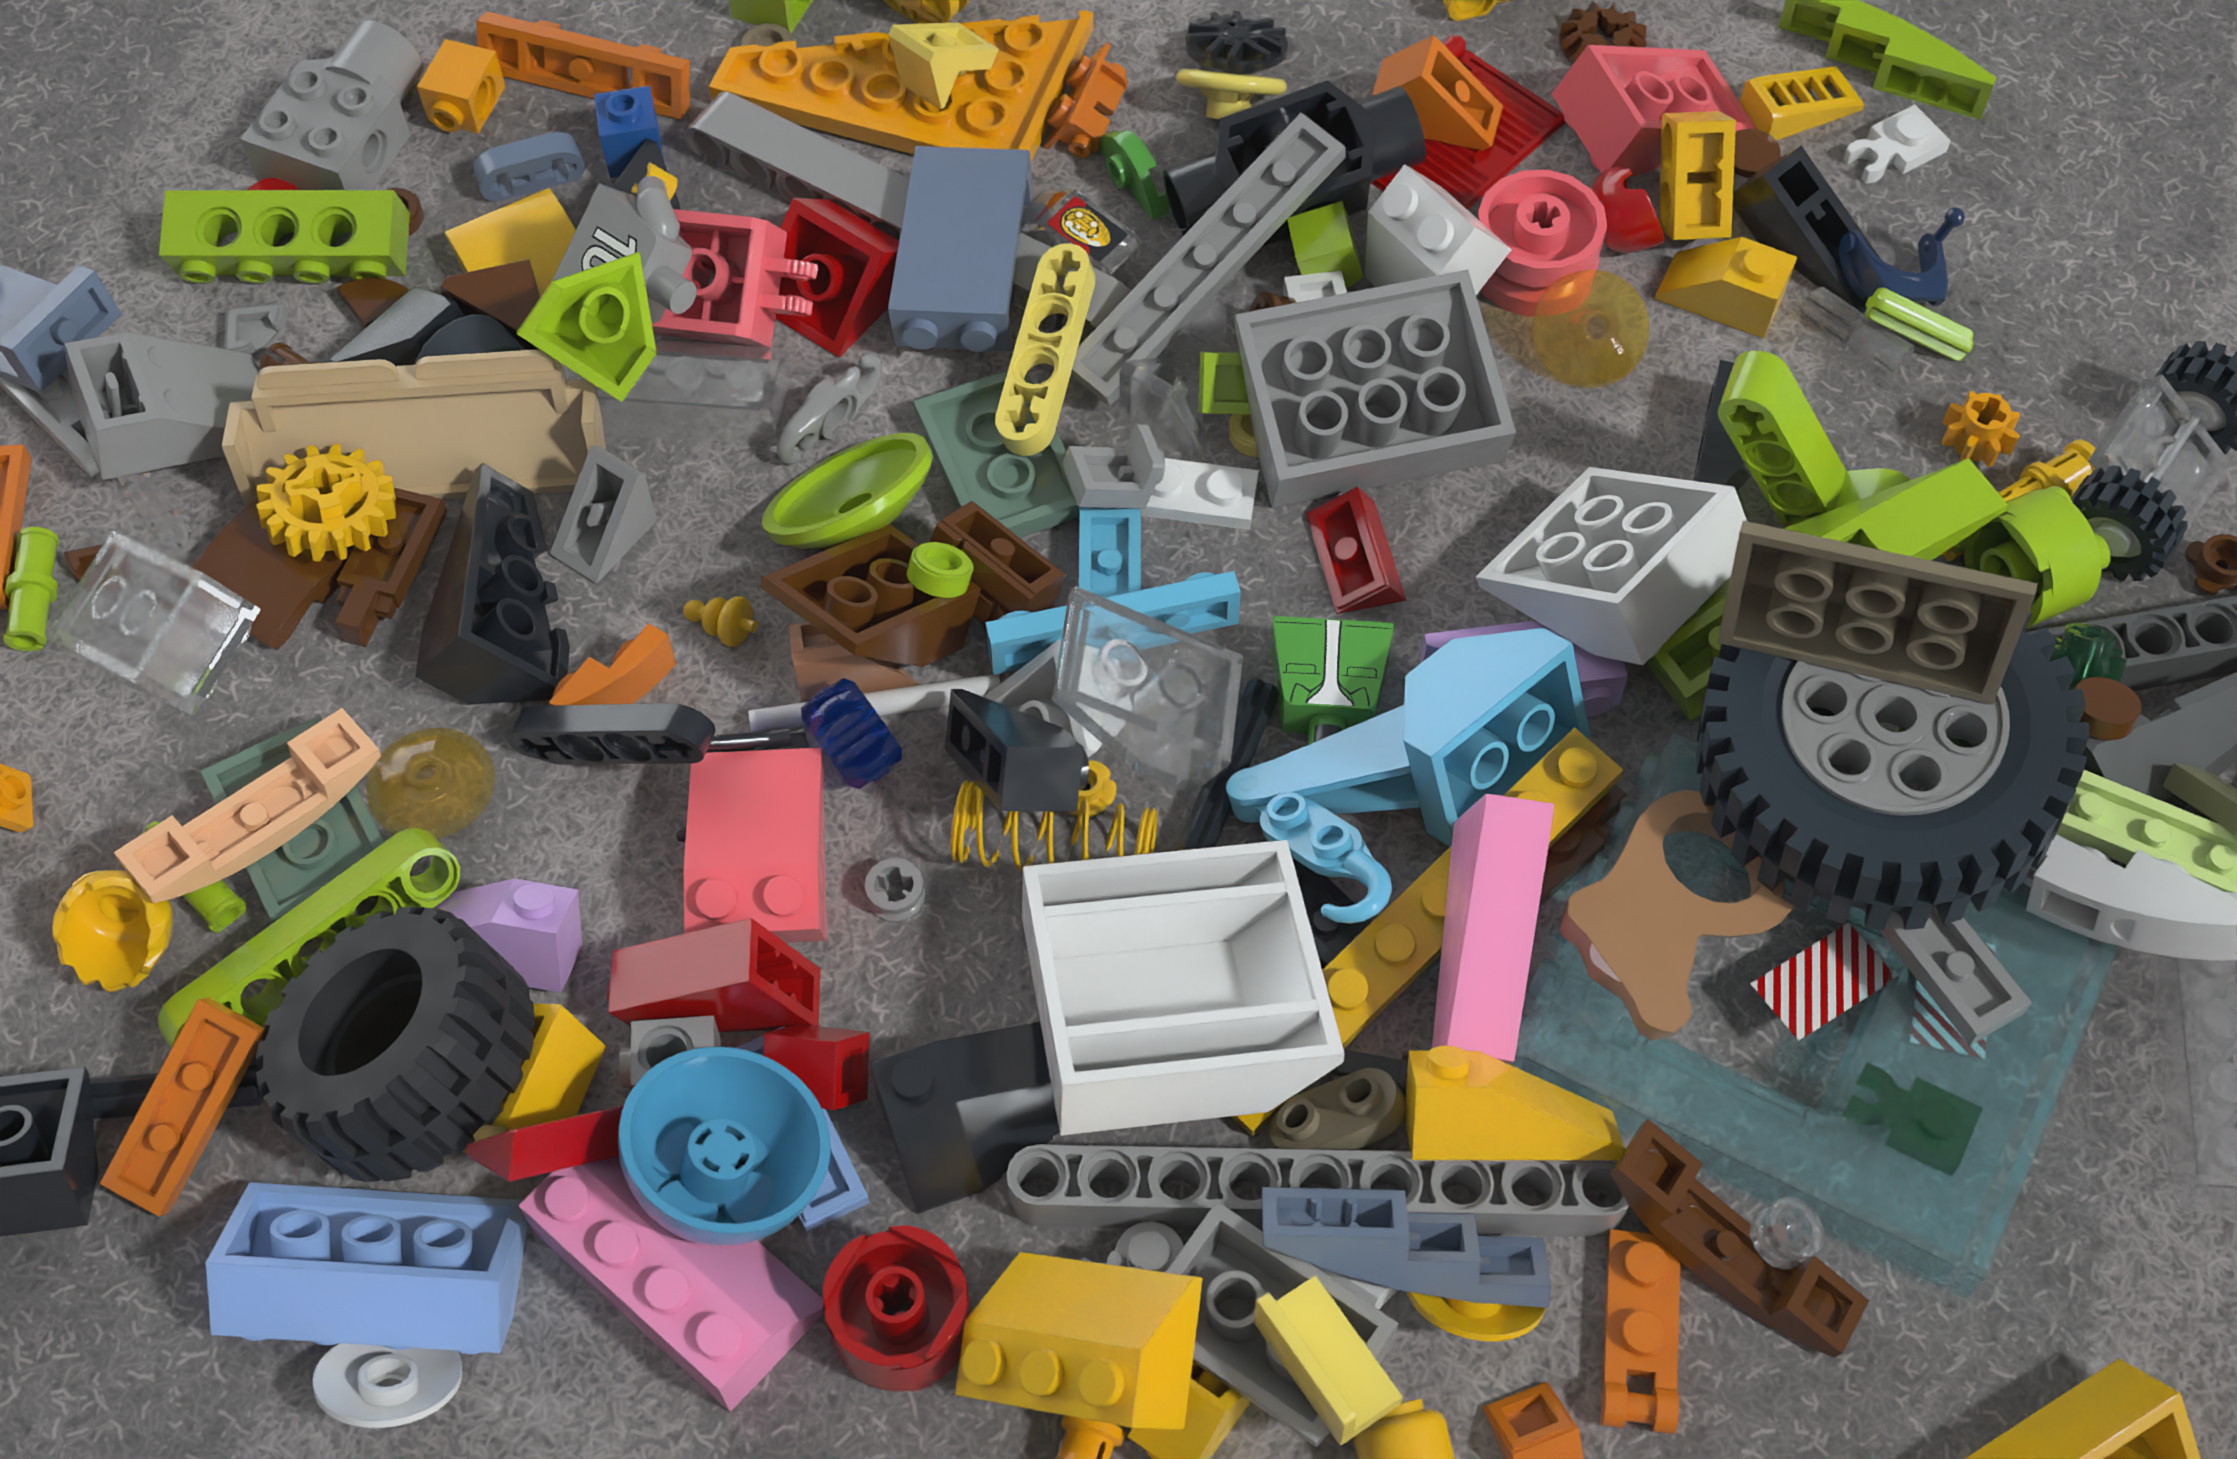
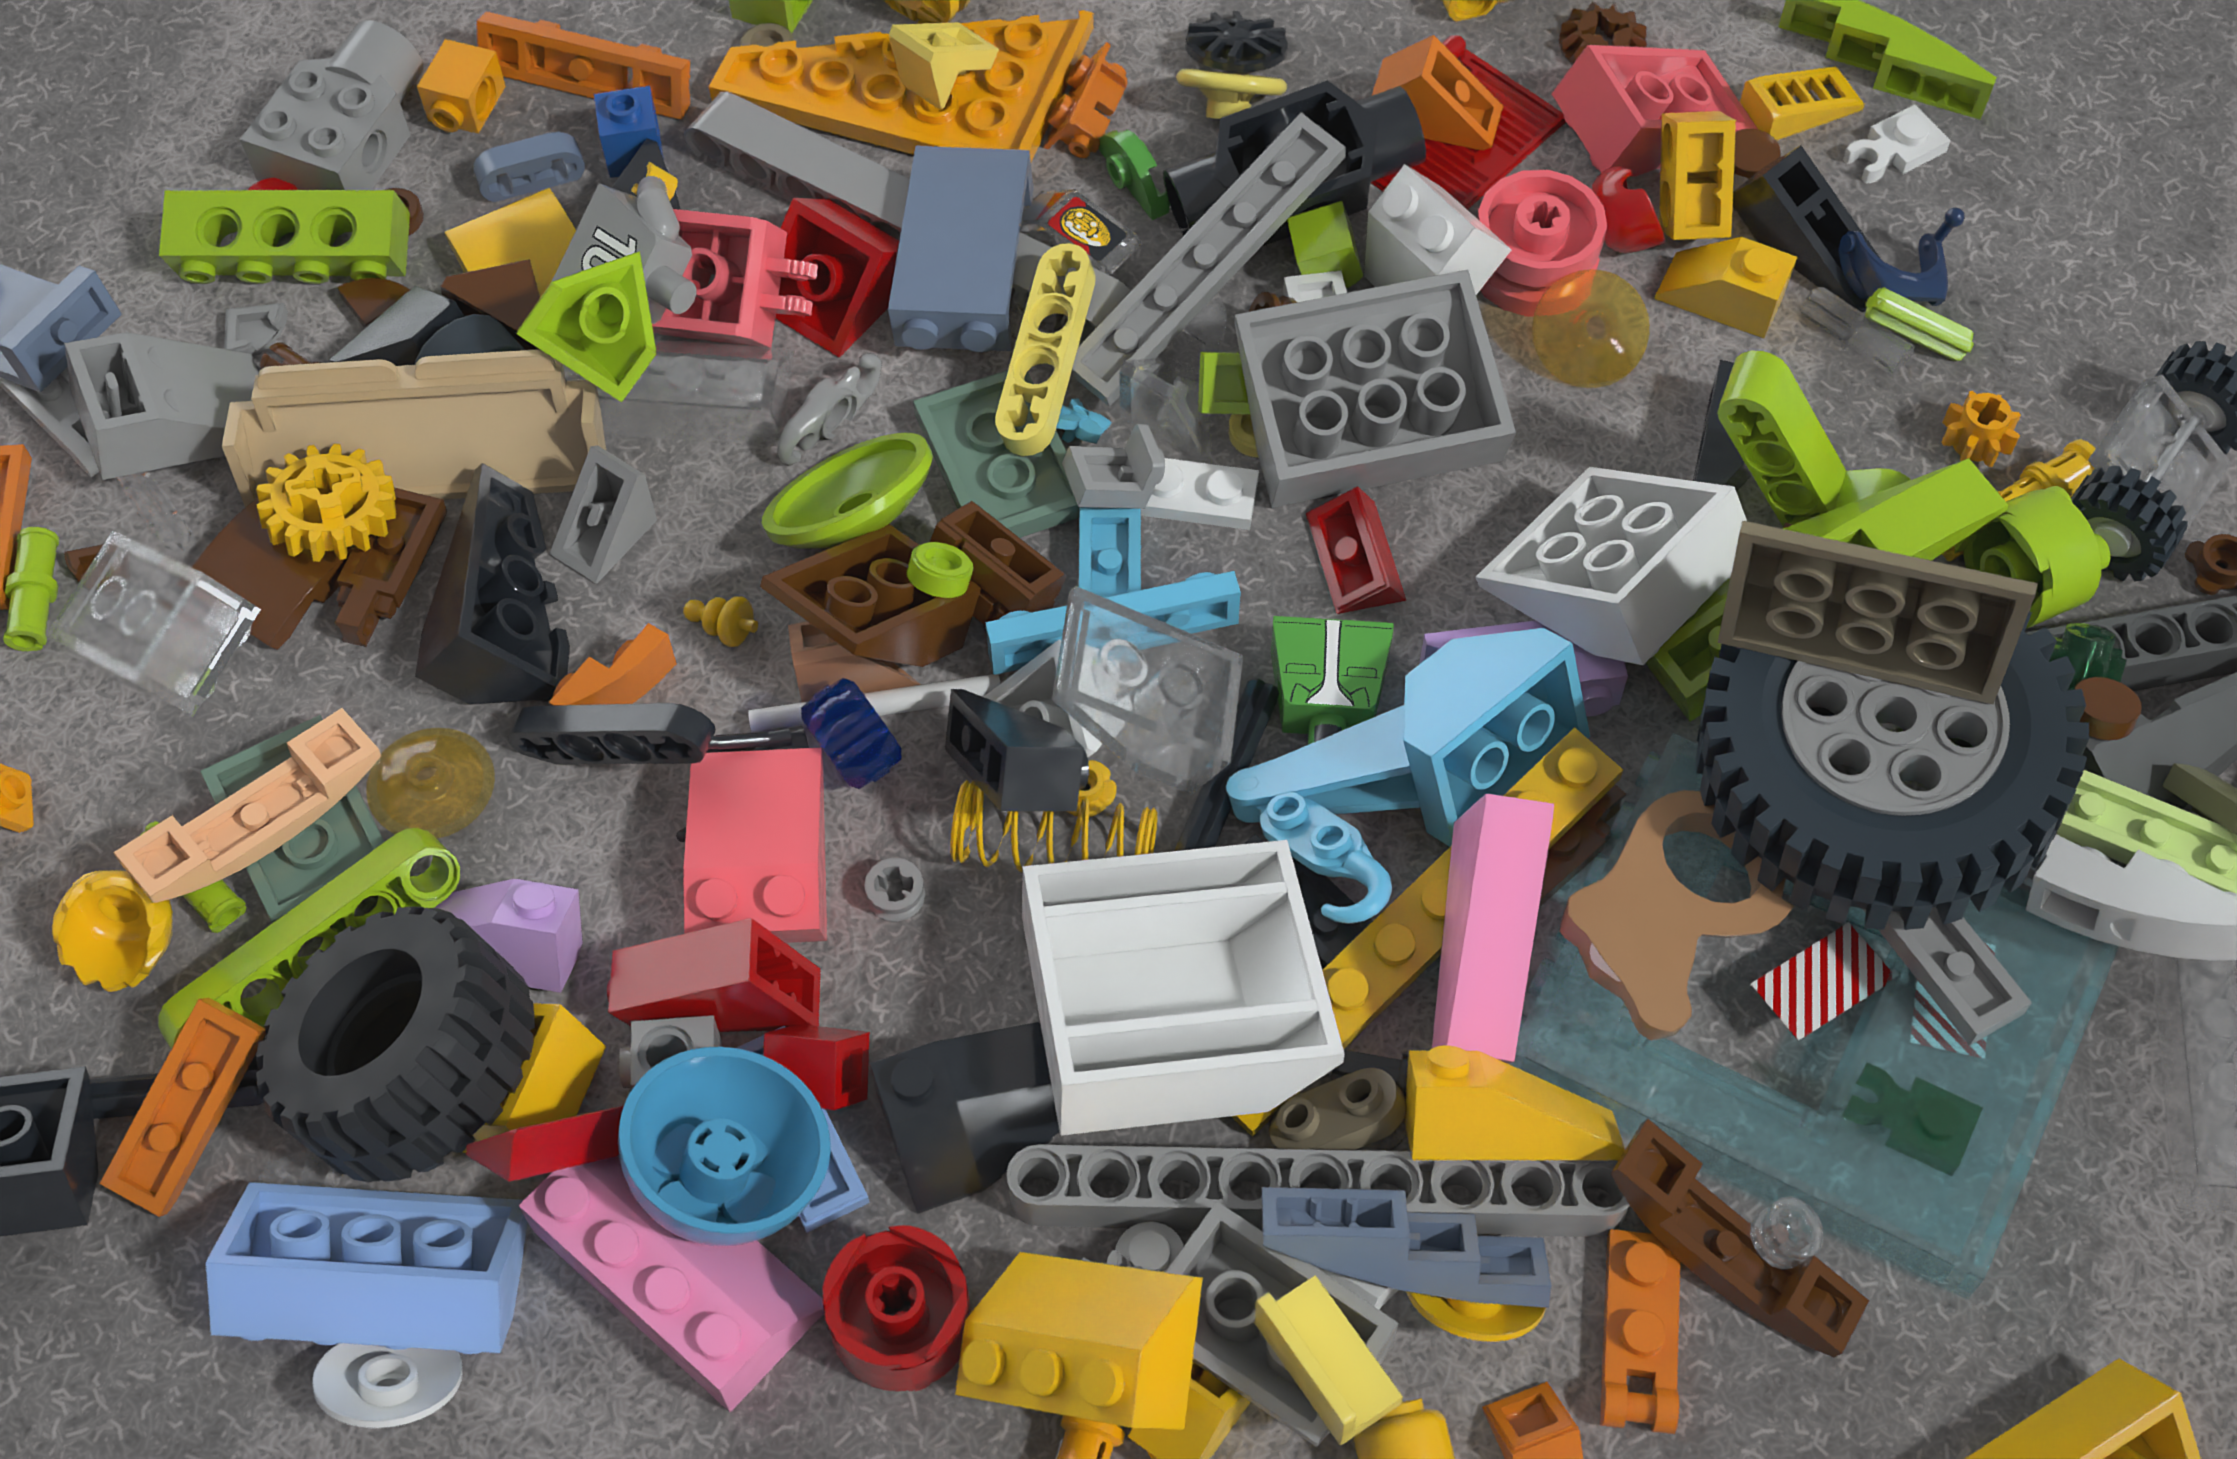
none -> medium azure plant [1056,398,1112,444]

